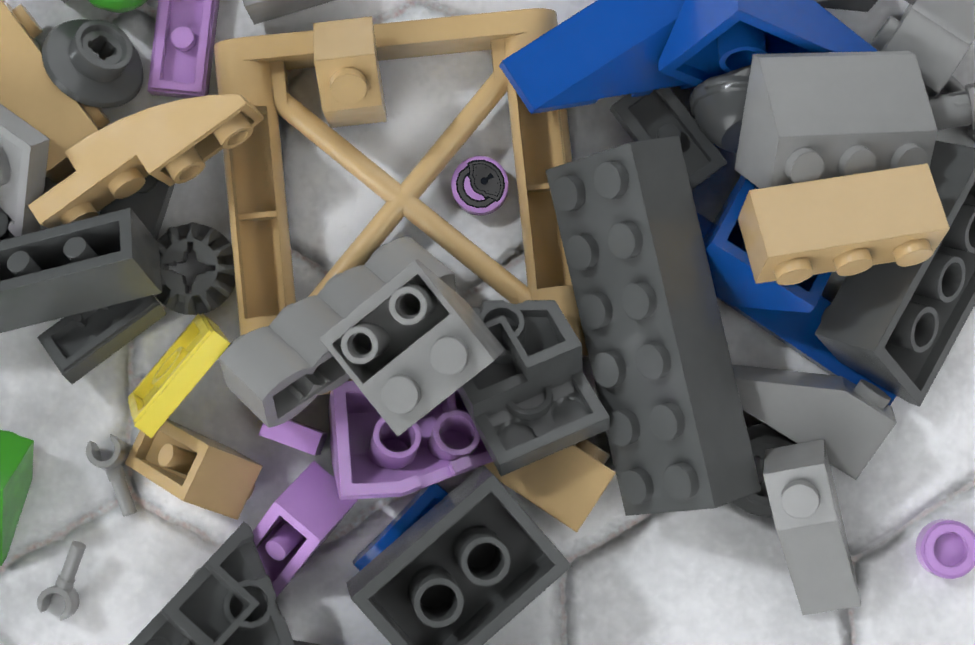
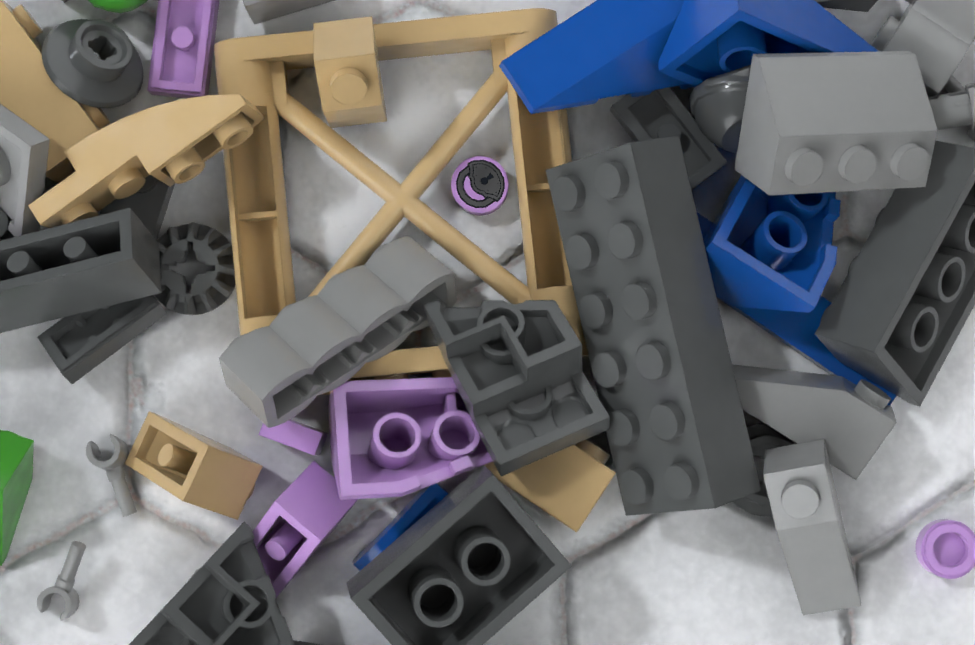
light yellow tile [127,313,231,438] -> none
light grey slope [319,259,505,437] -> none
tan brick [738,163,950,286] -> none

